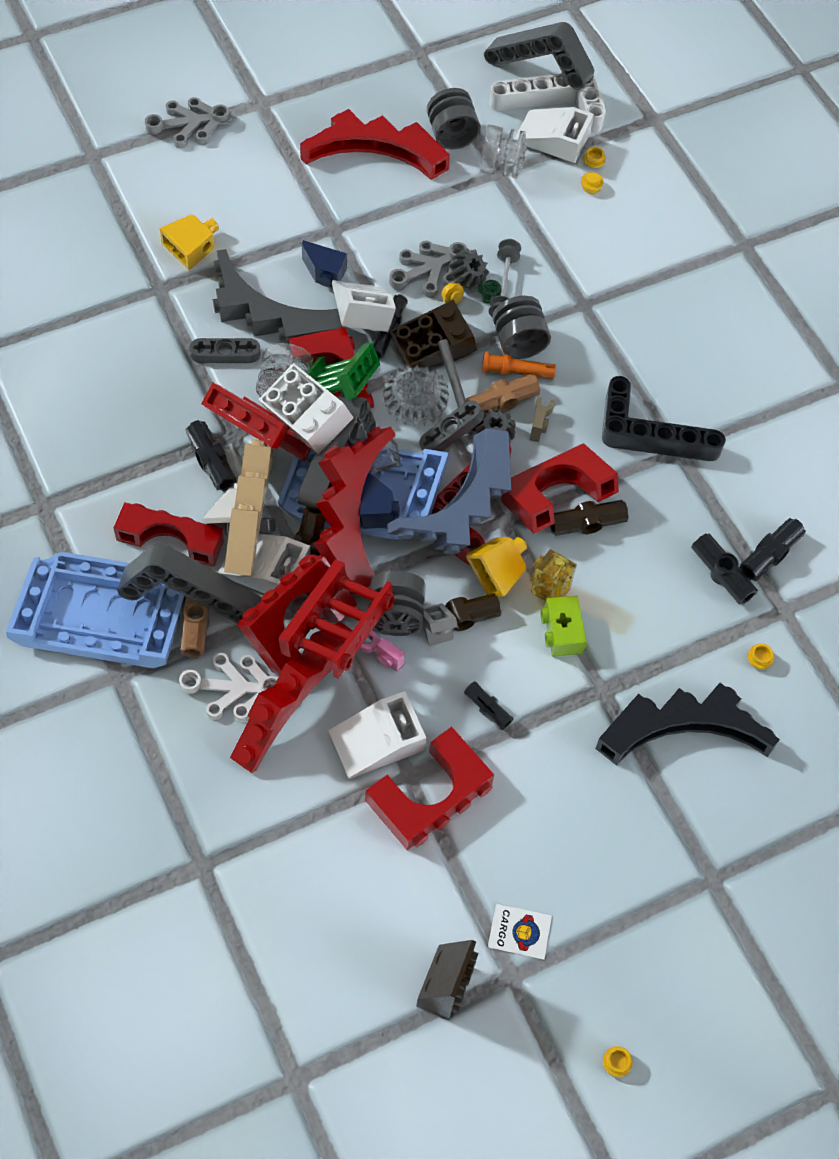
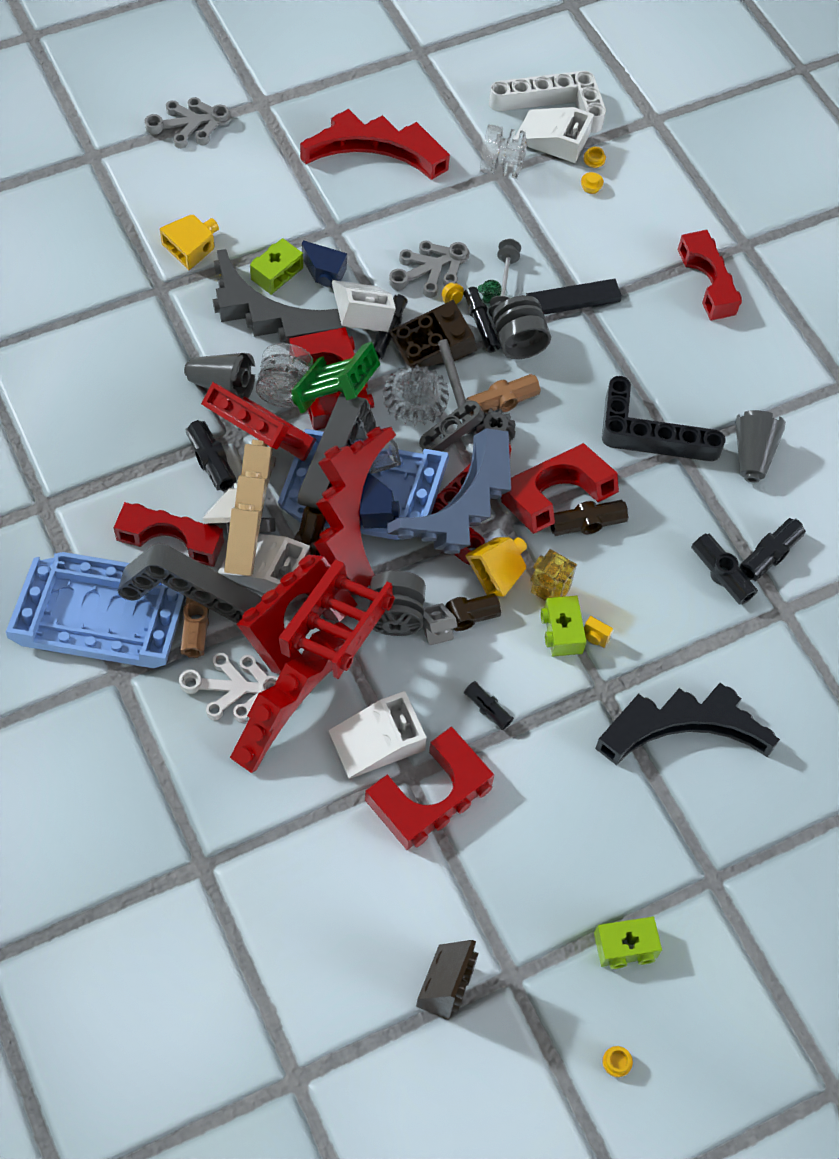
dark grey beam [190,338,261,363] -> none
white slope [258,363,354,455] -> none
bright pink plate [359,631,405,671] -> none
dark grey wheel [427,88,481,150] -> none
dark grey gear [448,248,489,290] -> none
orange pin [481,351,556,380] -> none
dark grey beam [484,22,595,90] -> none
white sticker [488,903,552,960] -> none
dark tan plate [530,397,555,442] -> none
yellow plate [747,644,774,669] -> none
none -> dark grey cone [184,353,255,399]
none -> lime brick [250,238,303,295]
none -> black pin [463,287,501,353]
none -> black tile [526,279,622,315]
none -> yellow plate [584,616,613,648]
none -> lime brick [594,916,662,969]
none -> red arch [677,230,742,321]
none -> dark grey cone [735,410,786,483]

